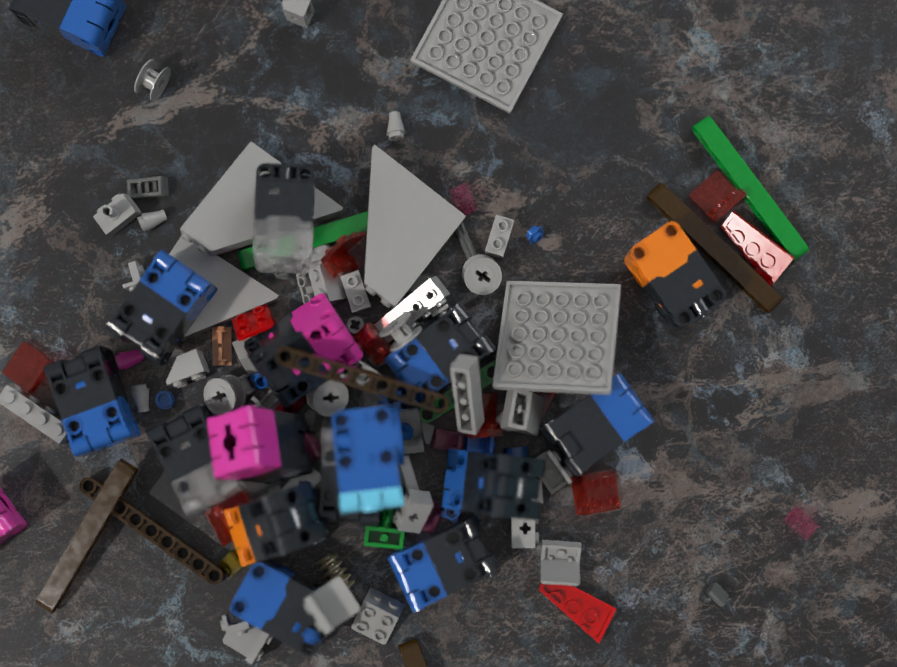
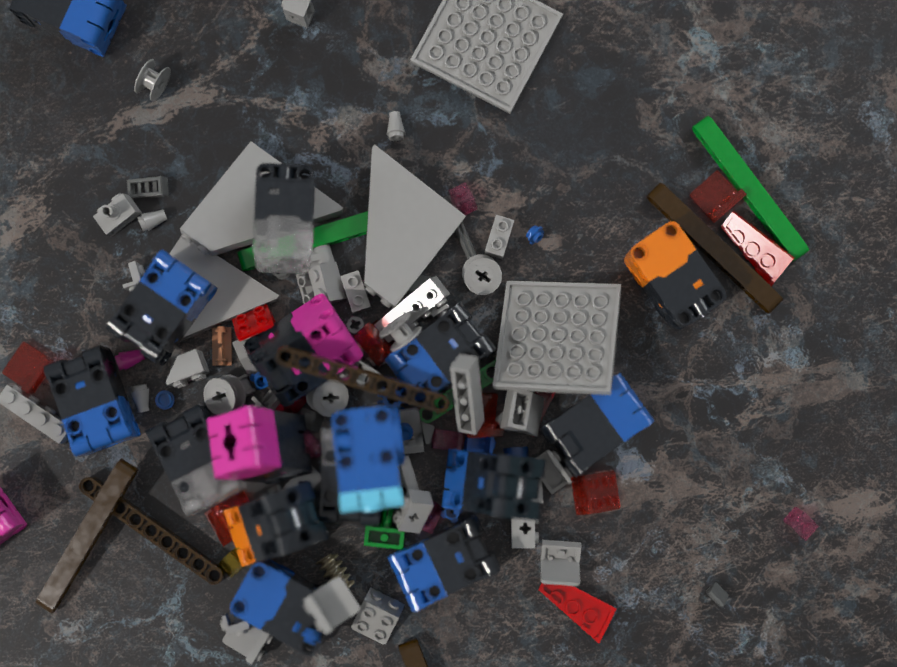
clear red bracket [321,231,366,278] -> none

